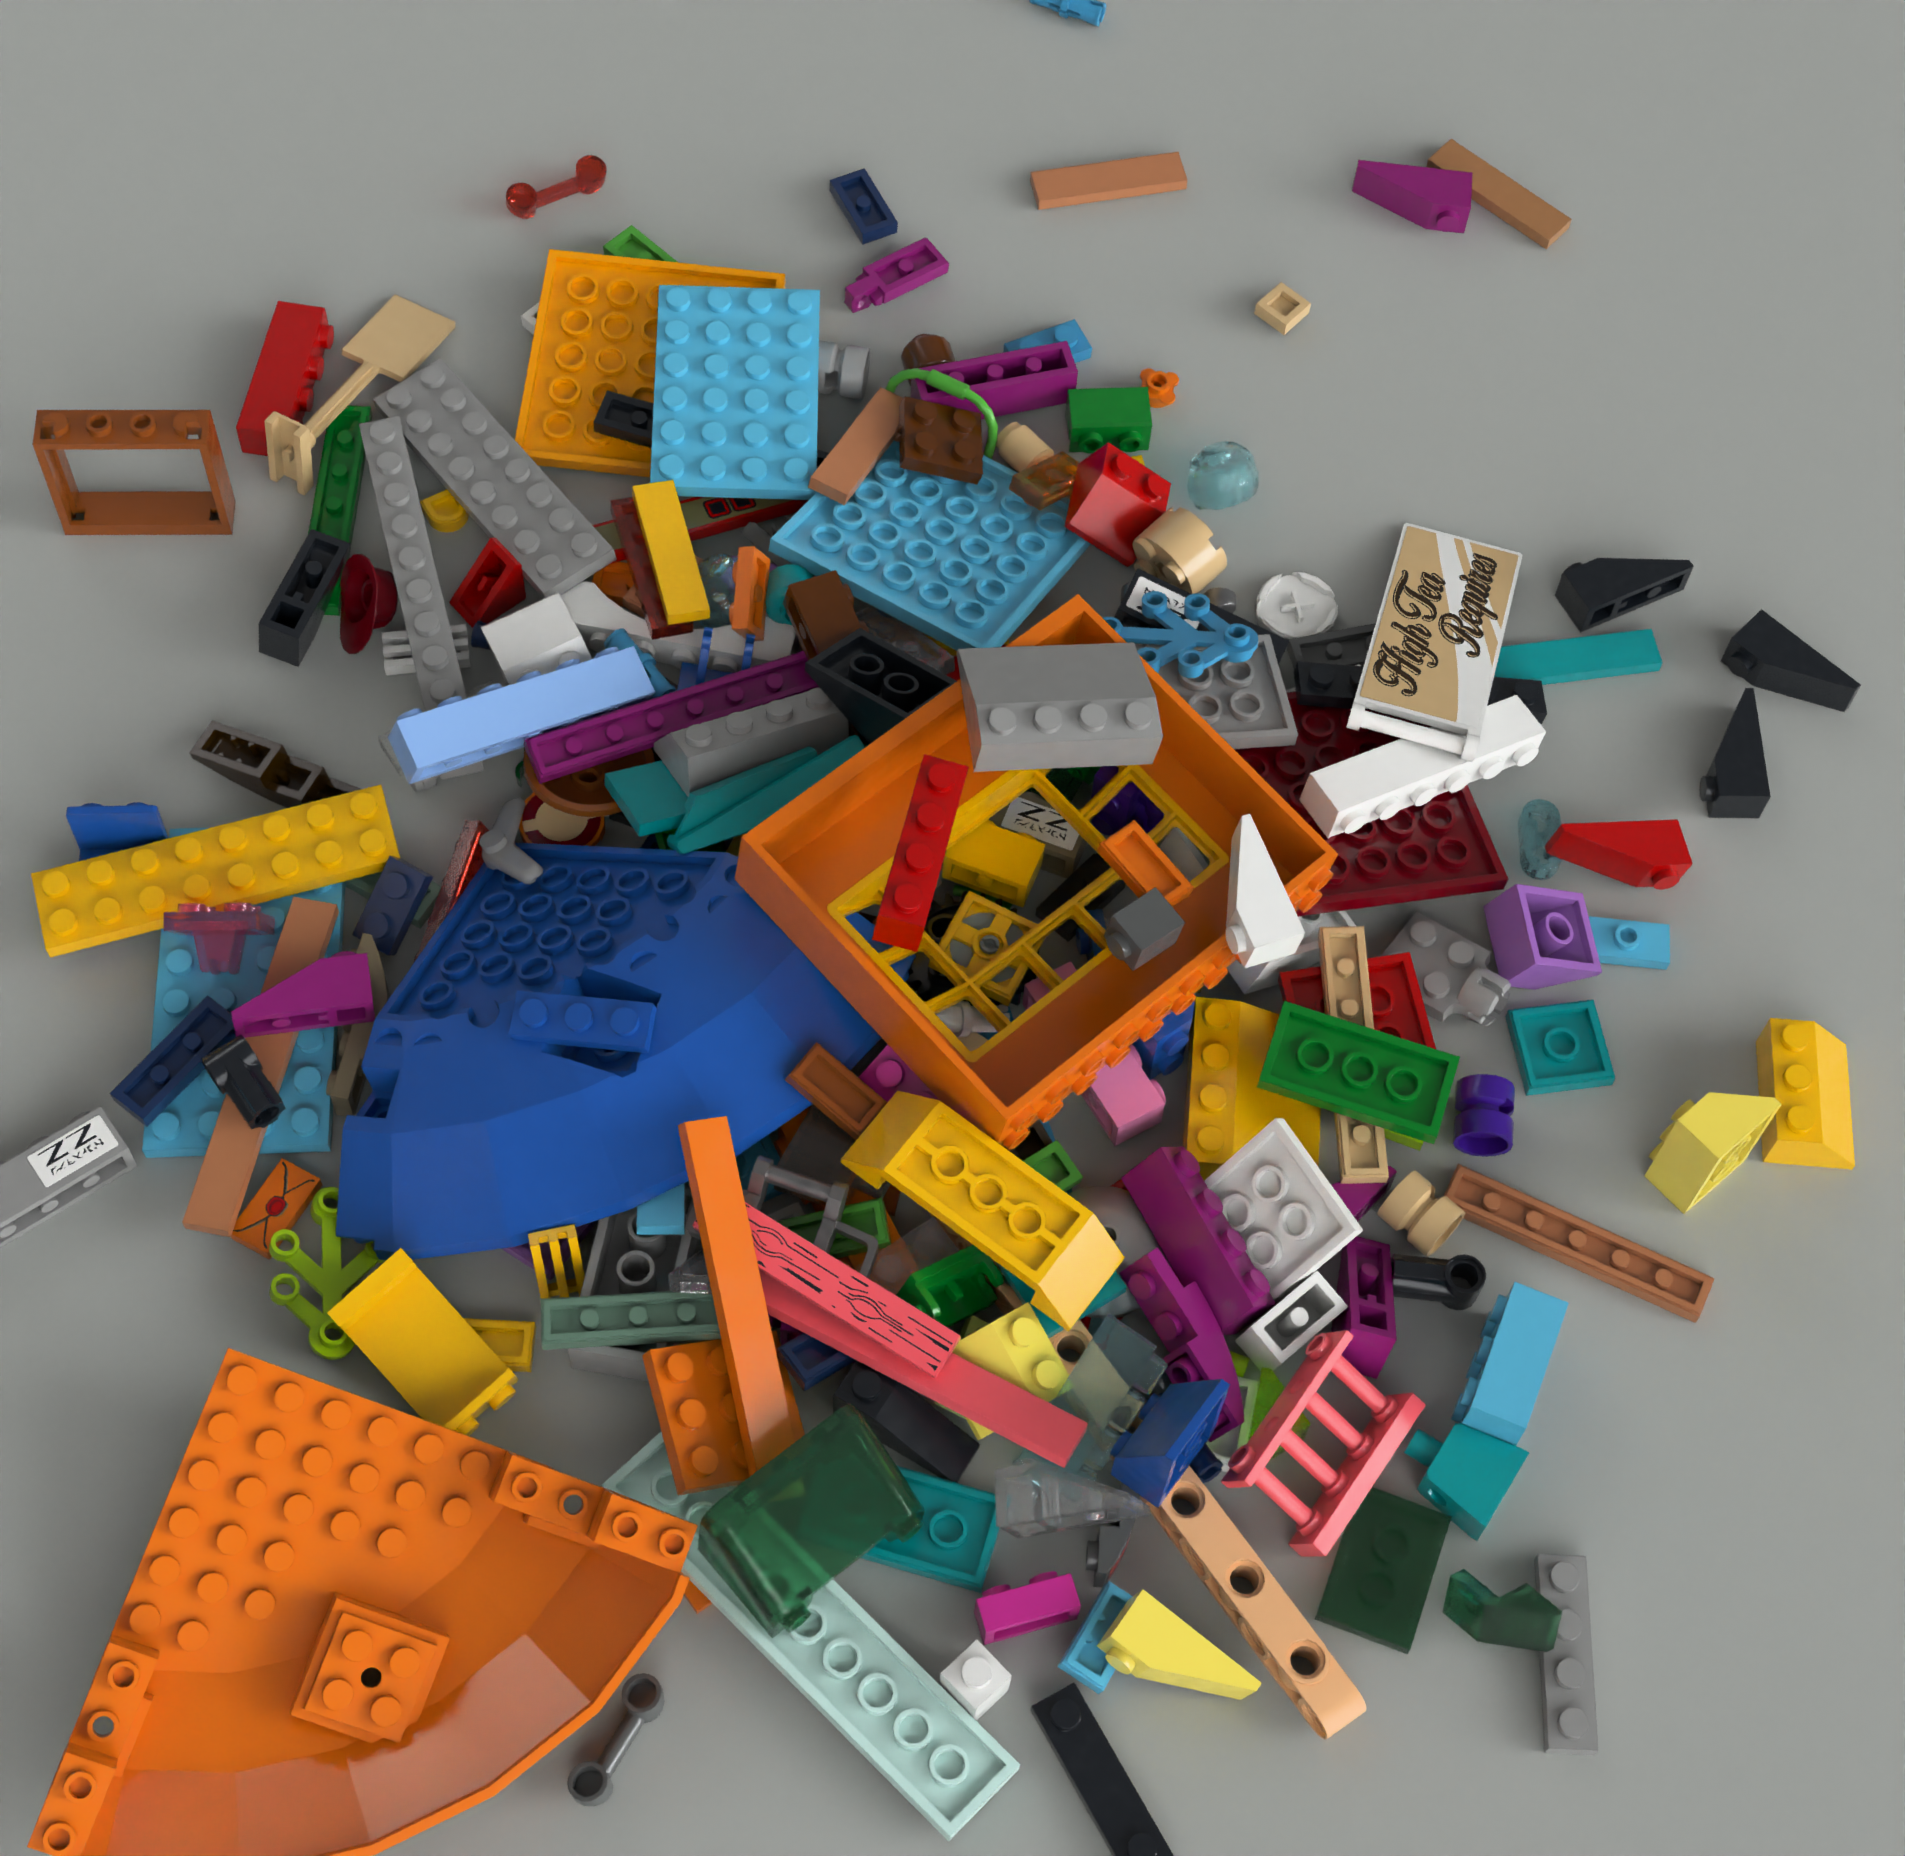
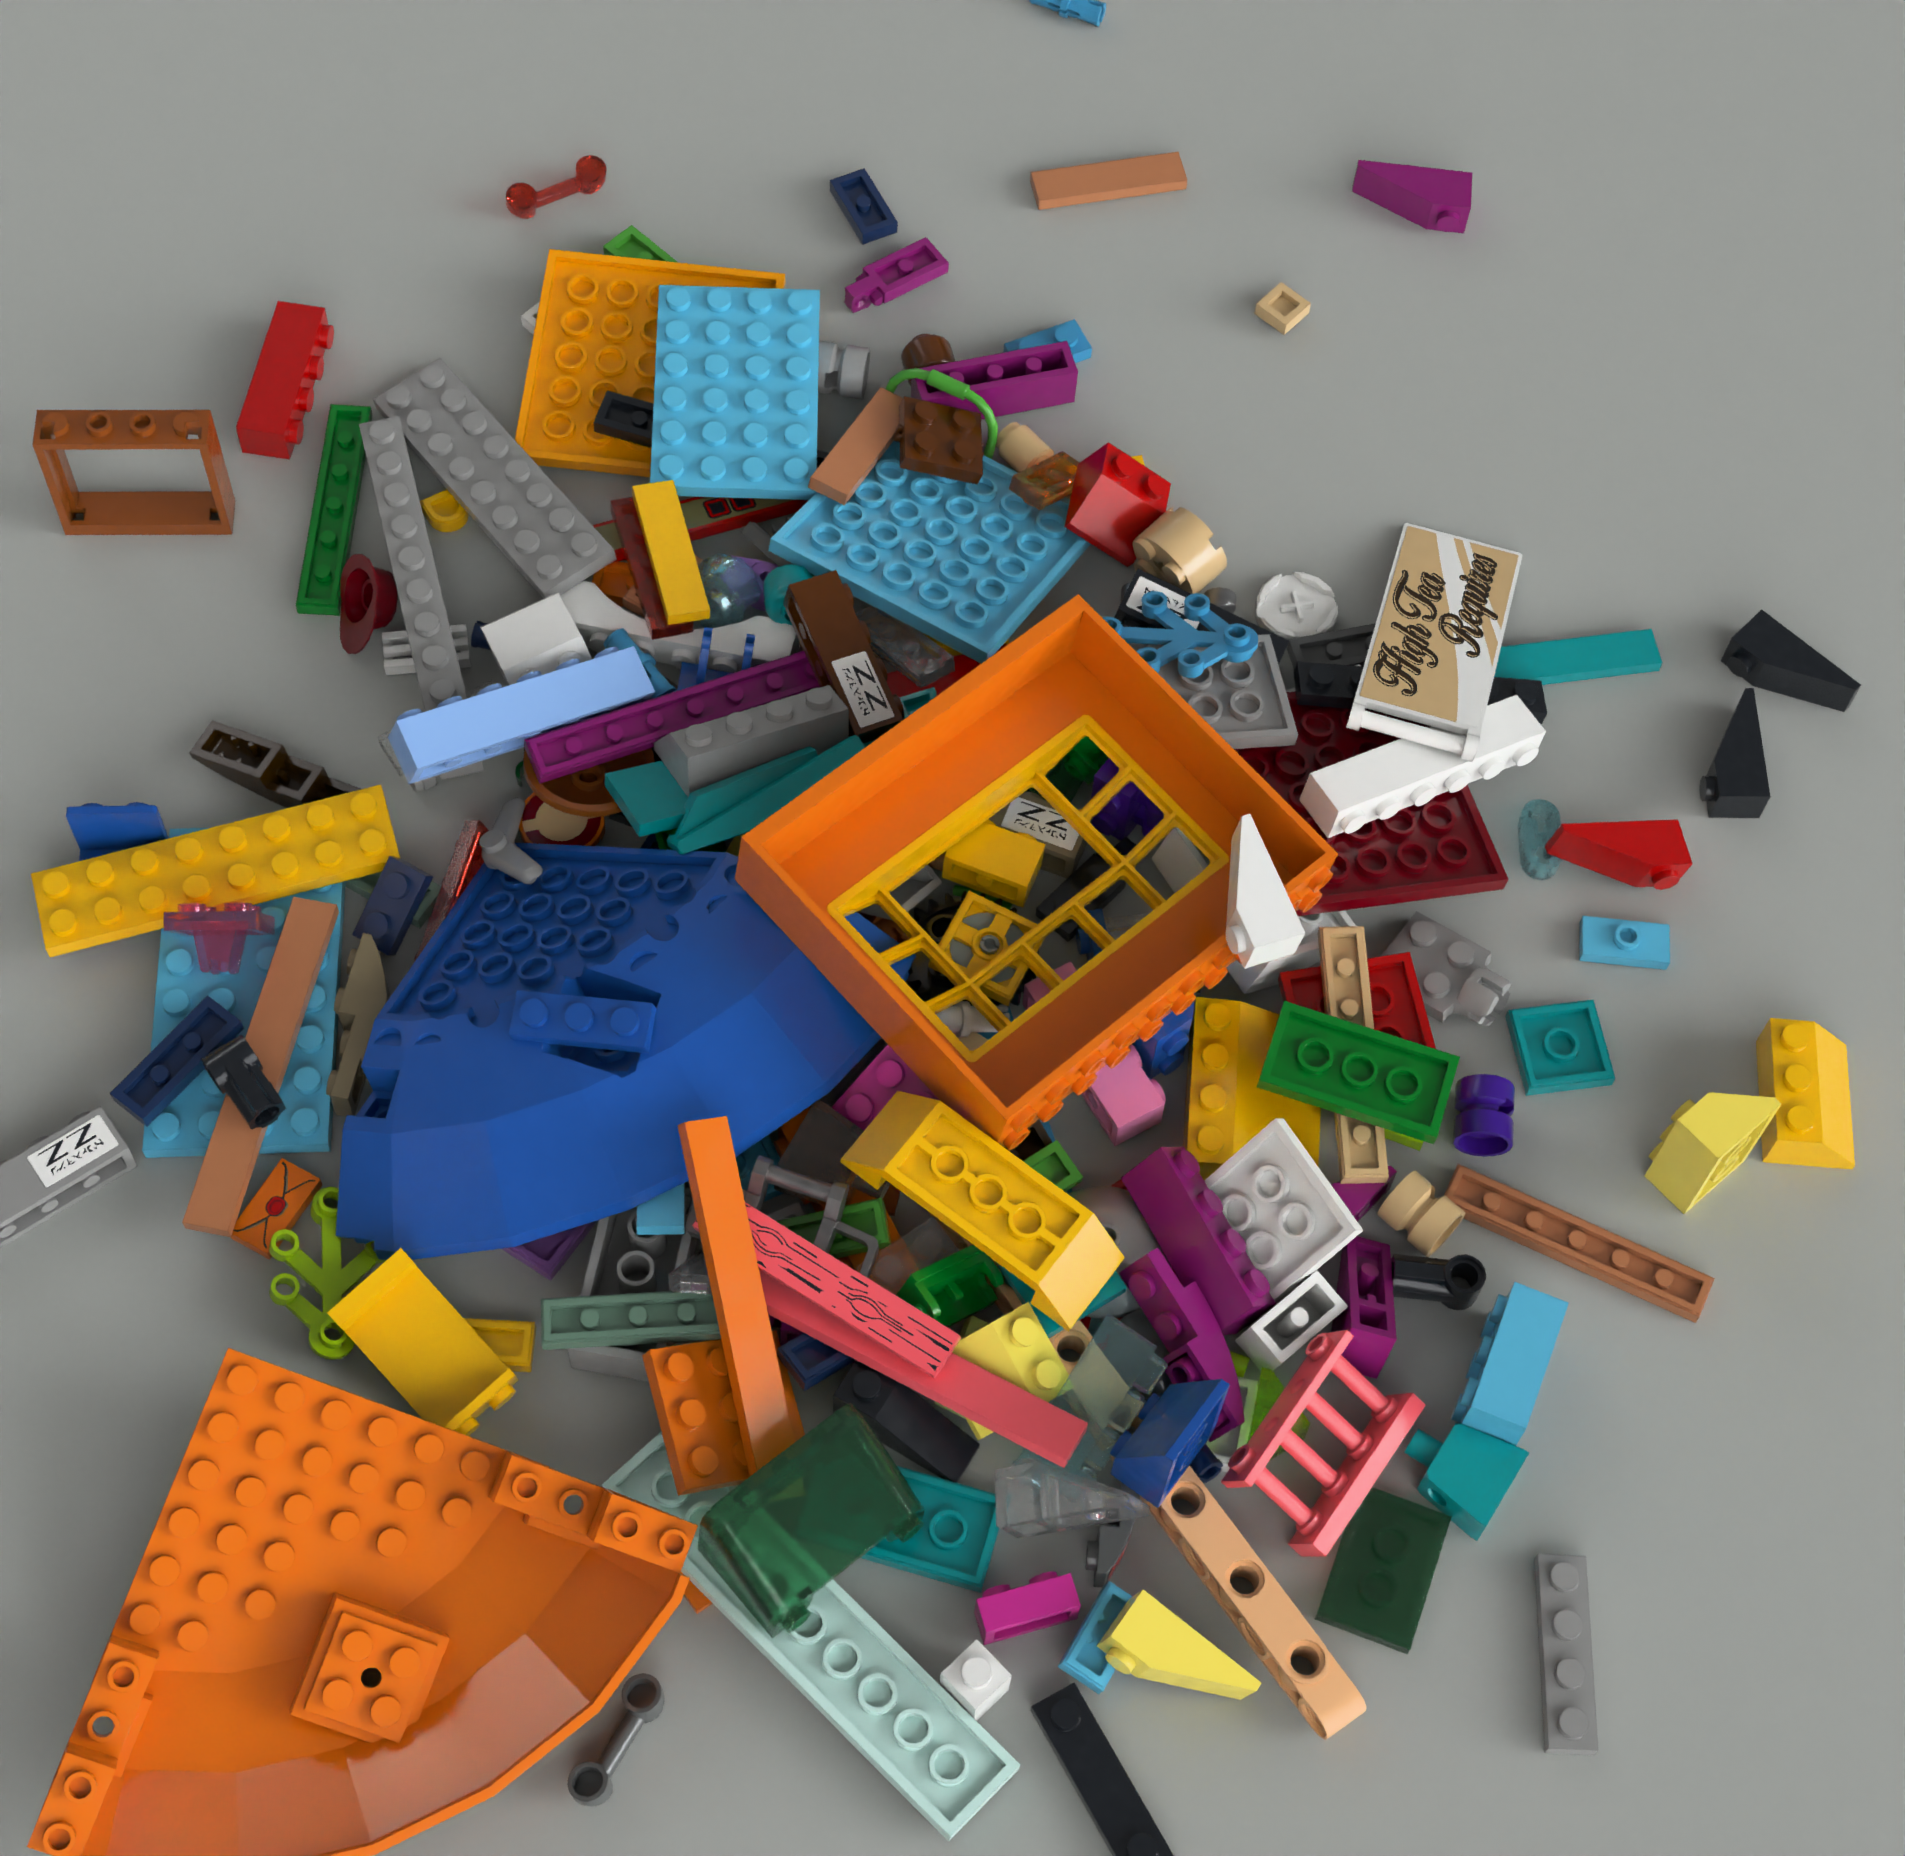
magenta slope [231,951,375,1038] -> none
black slope [259,529,351,667] -> none
tan piece [264,294,456,496] -> none
red slope [449,537,526,628] -> none
yellow tile [528,1224,585,1299] -> none
orange plate [729,546,770,641] -> none
dark orange tile [785,1042,888,1140] -> none
black slope [805,628,957,744] -> none
red brick [872,754,969,952] -> none
light grey slope [957,642,1163,772] -> none
green hinge [1065,387,1152,454] -> none
orange tile [1097,820,1194,907] -> none
dark grey brick [1104,887,1185,971] -> none
orange plate [1140,368,1179,408] -> none
clear light blue hair [1187,441,1259,510] -> none
medium nougat tile [1426,139,1572,249] -> none
clear green slope [1442,1569,1562,1652] -> none
medium lavender slope [1483,884,1602,990] -> none
black slope [1555,558,1694,633] -> none

